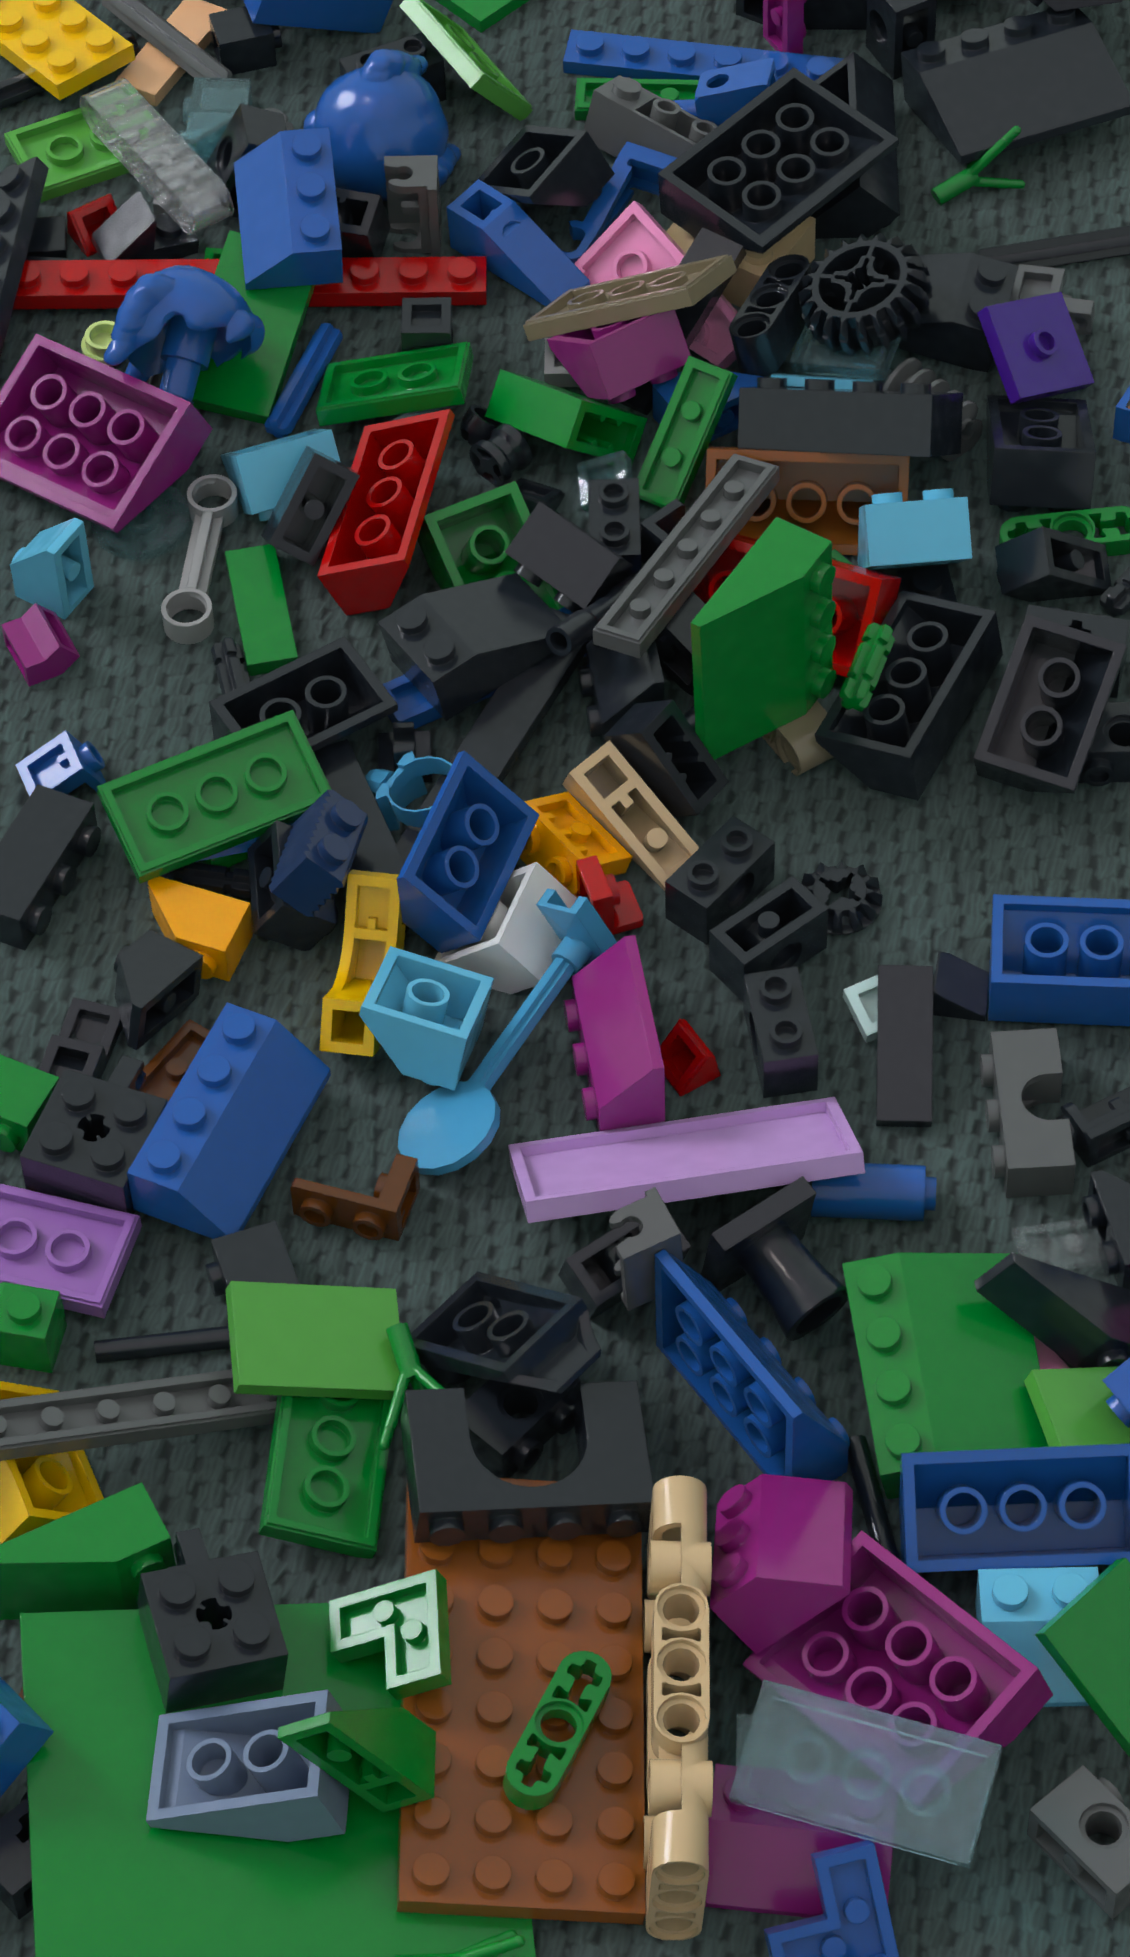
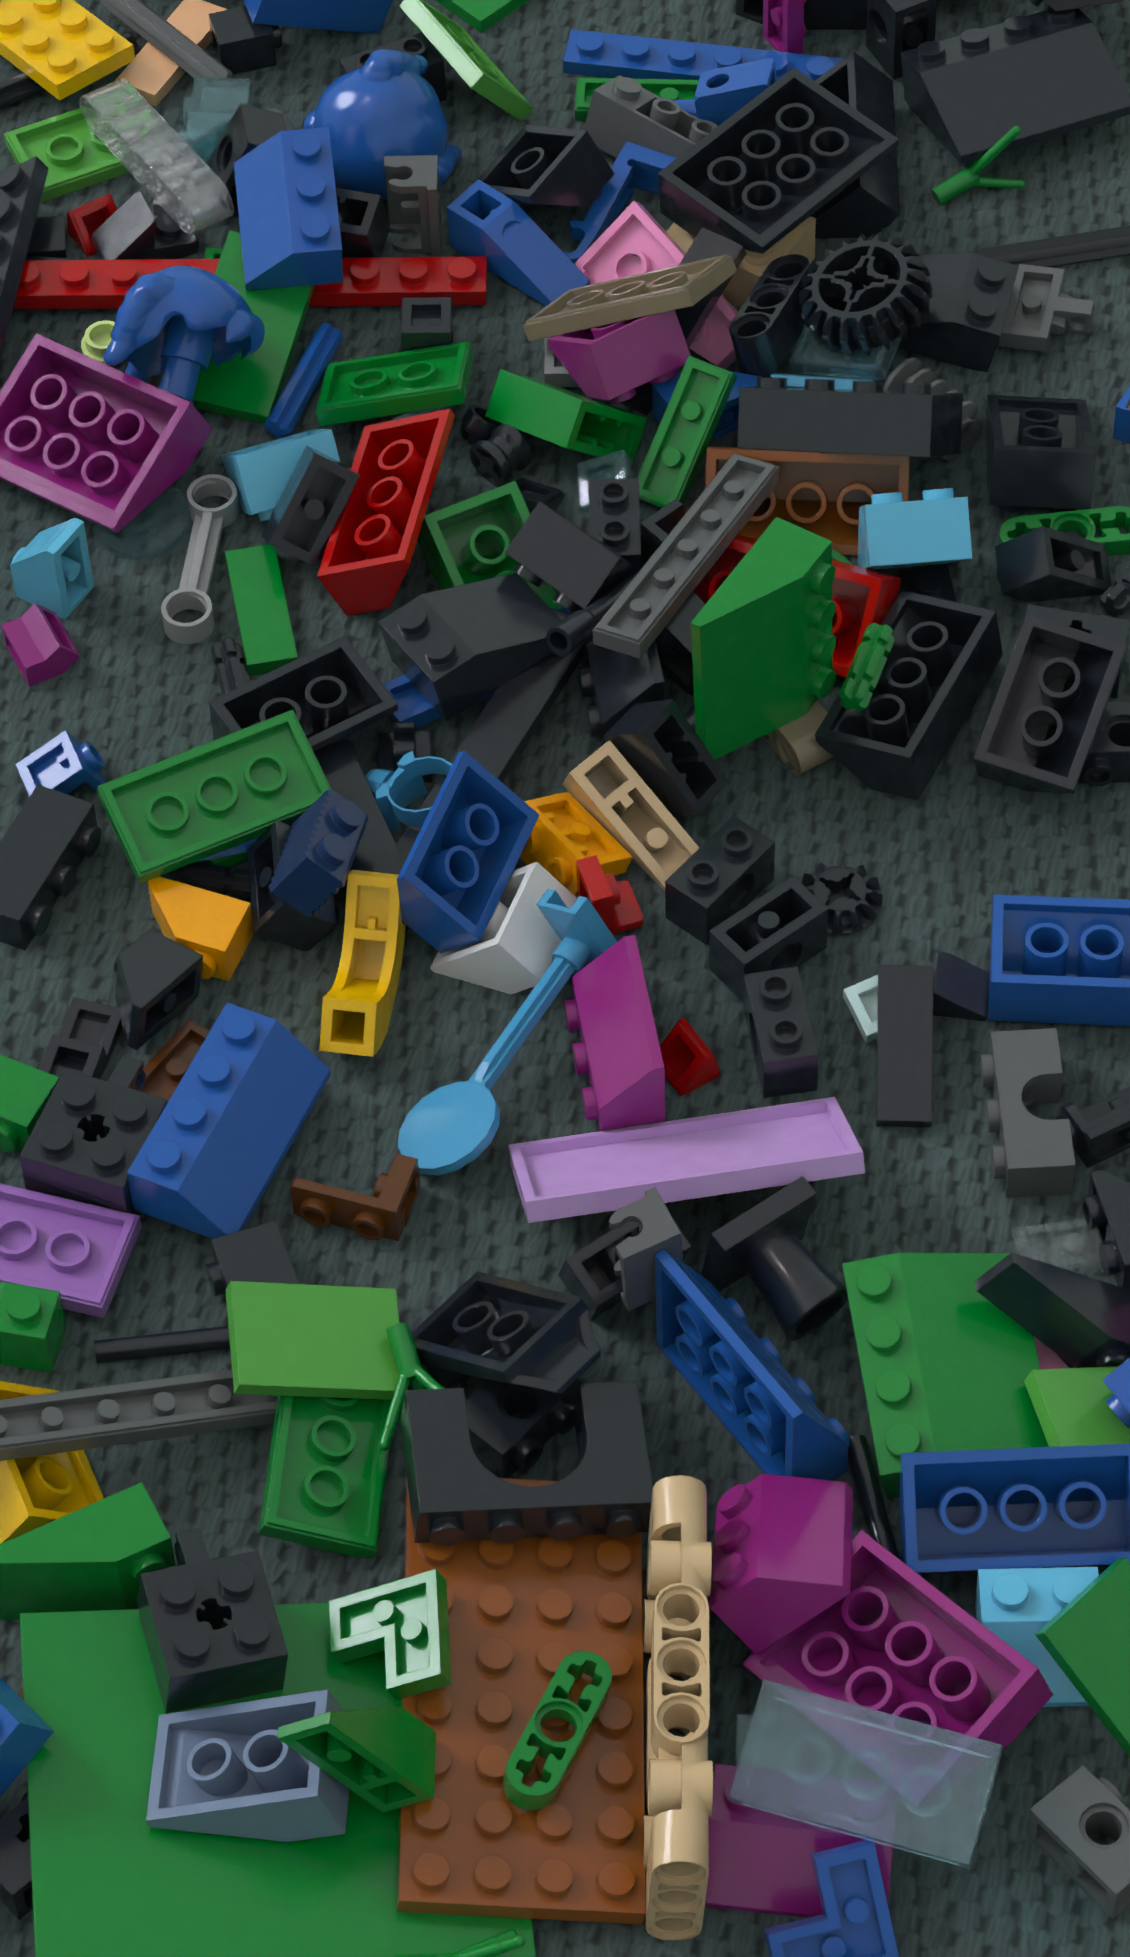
medium azure slope [359,946,494,1091] -> none
blue brick [811,1163,936,1221] -> none
dark purple plate [977,292,1095,404] -> none

